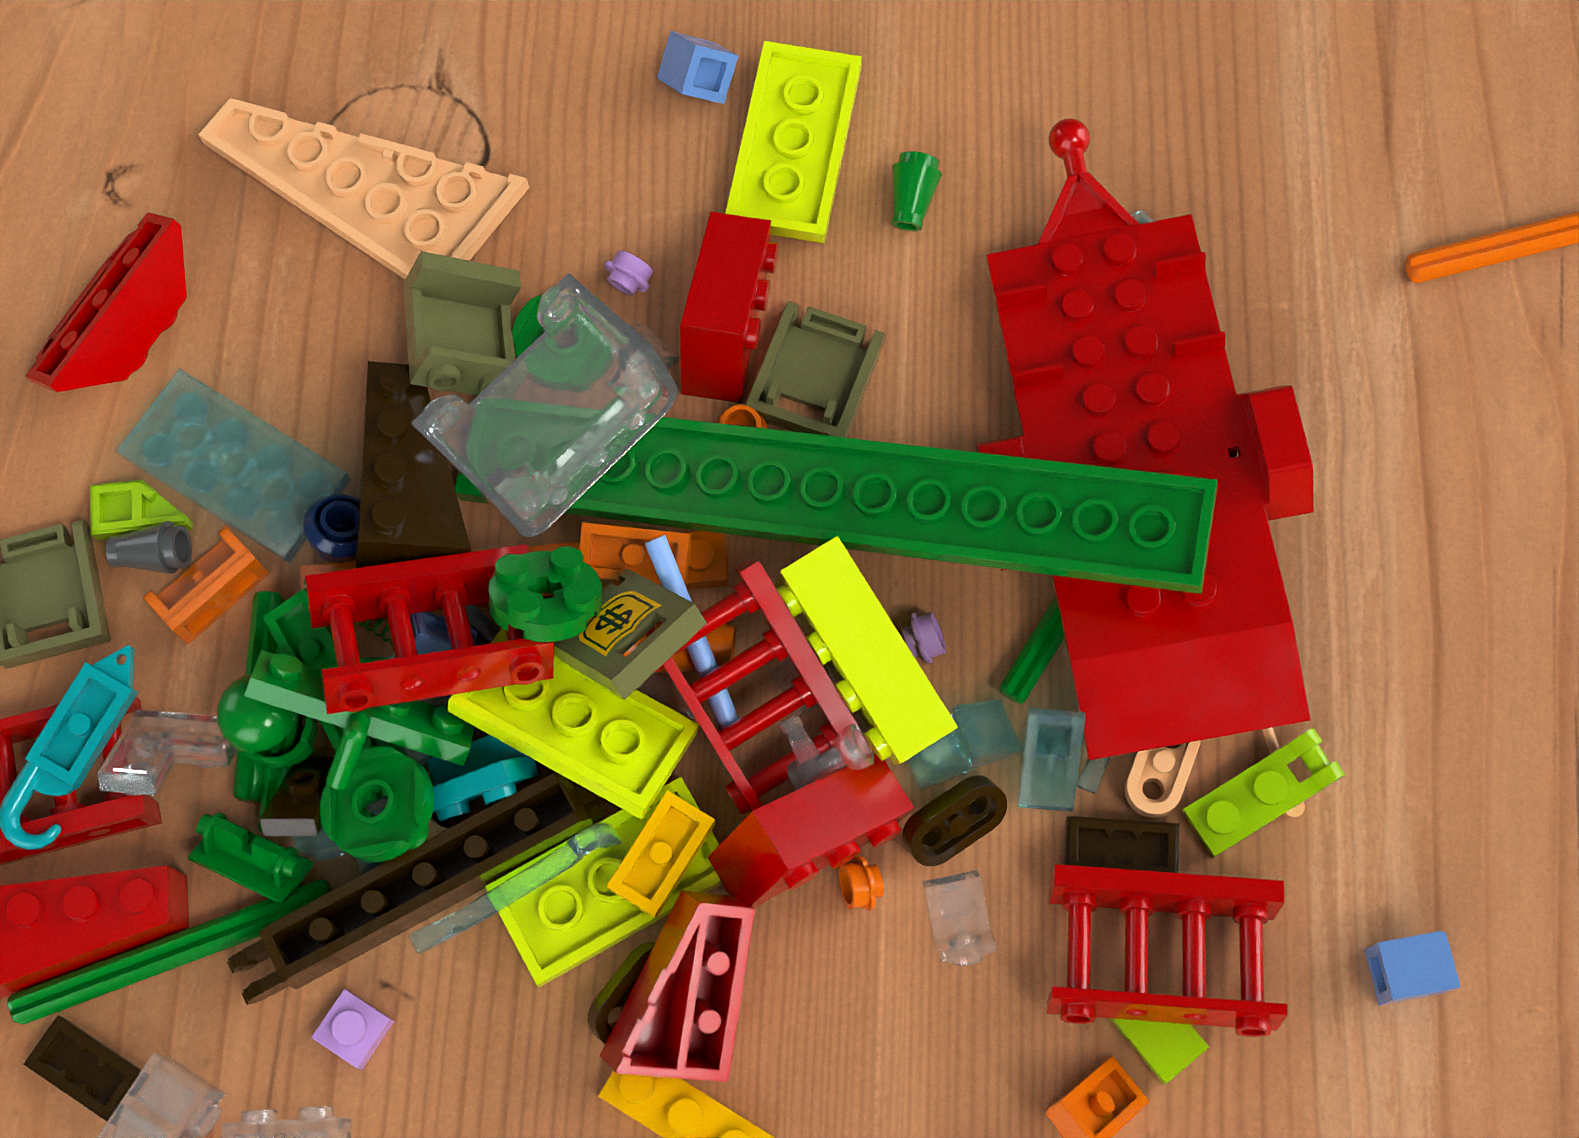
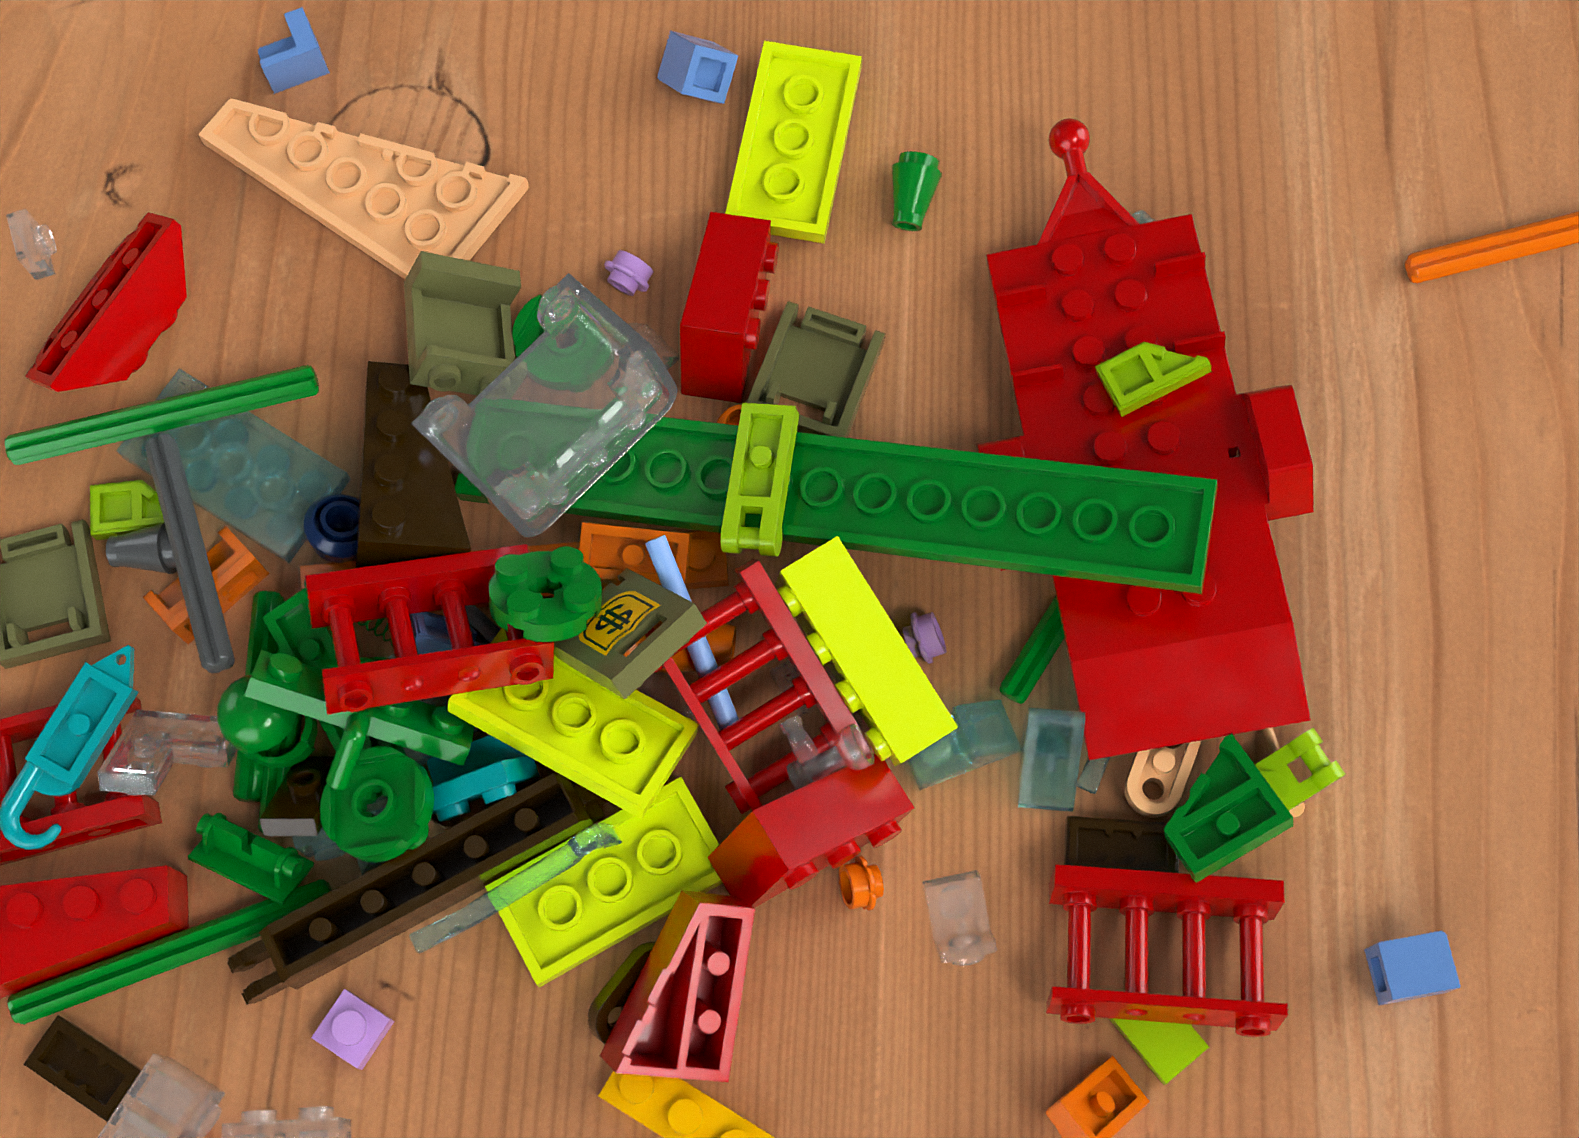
yellow plate [606,790,716,919] -> none
dark brown plate [902,775,1007,866] -> none
none -> green axle [4,365,319,465]
none -> clear plate [6,208,57,280]
none -> dark grey axle [145,433,235,674]
none -> medium blue panel [258,7,330,94]
none -> lime plate [720,403,799,557]
none -> lime tile [1095,342,1212,417]
none -> green wing [1164,733,1294,883]

